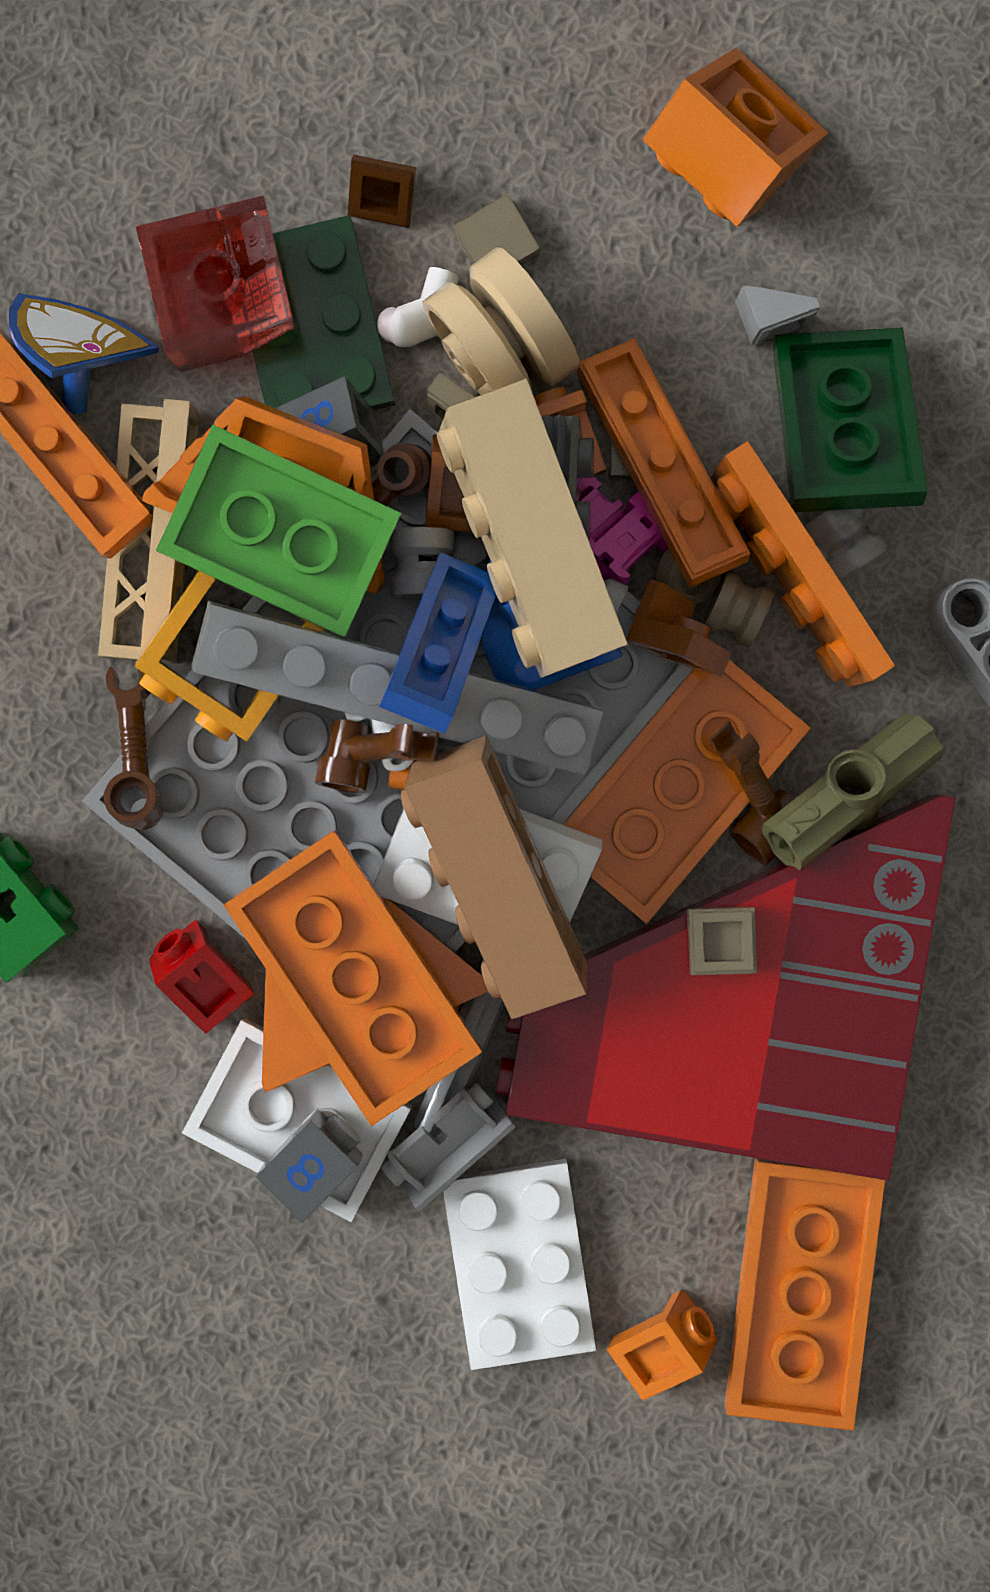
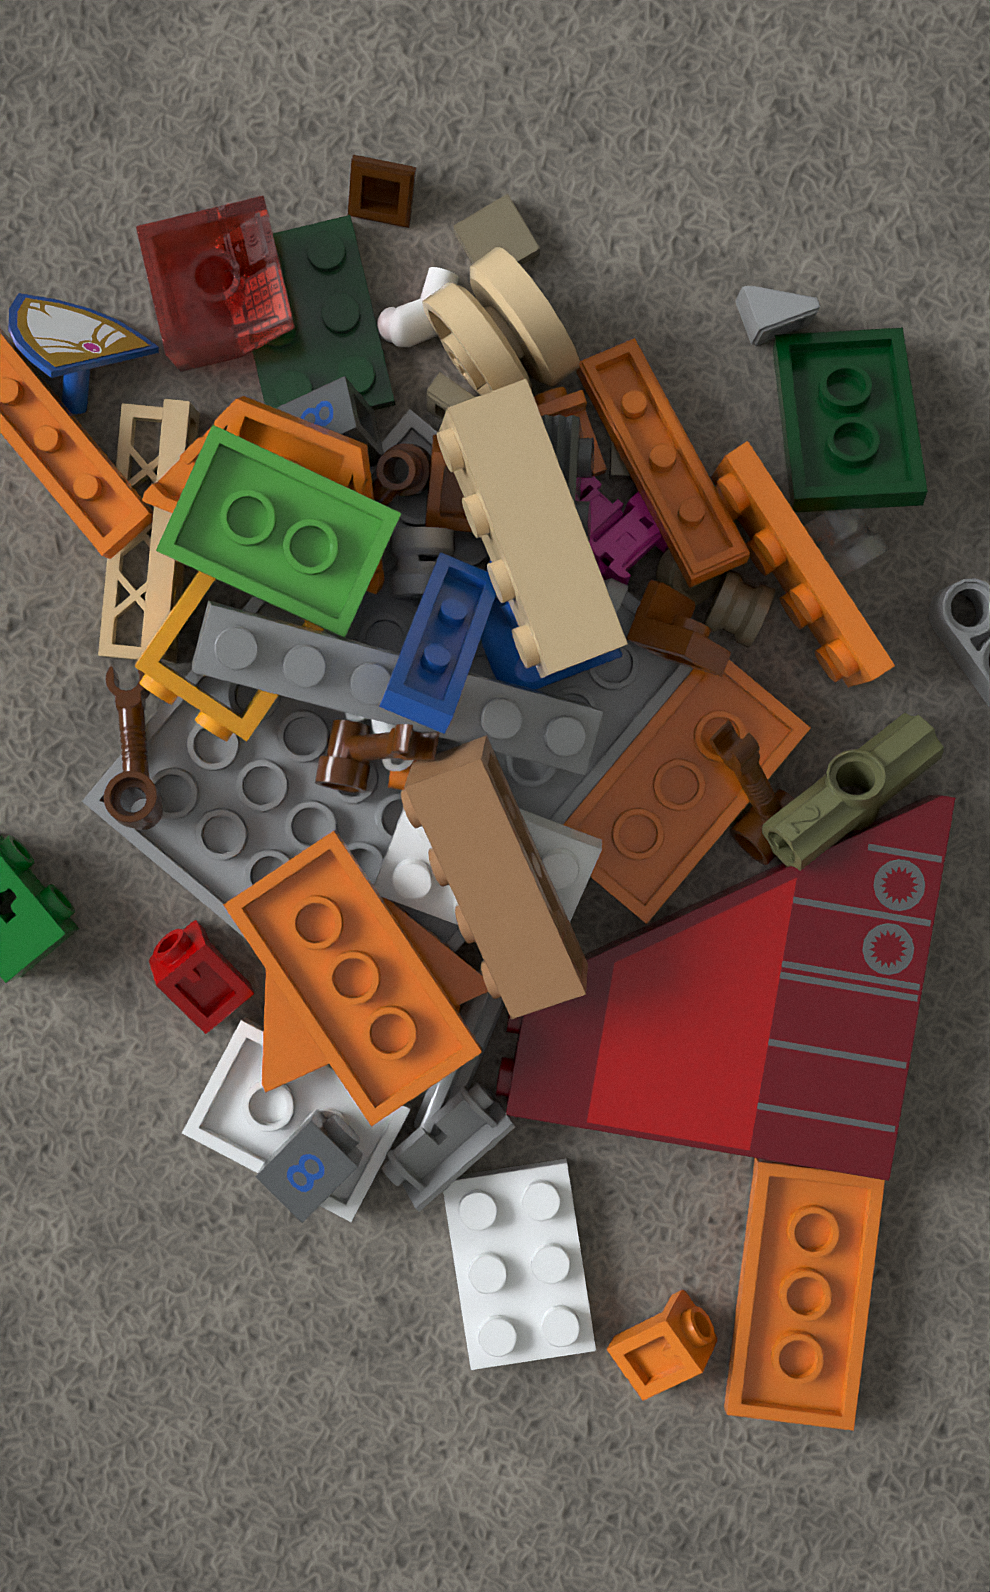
orange slope [643,48,829,227] -> none
dark tan tile [687,906,757,975] -> none

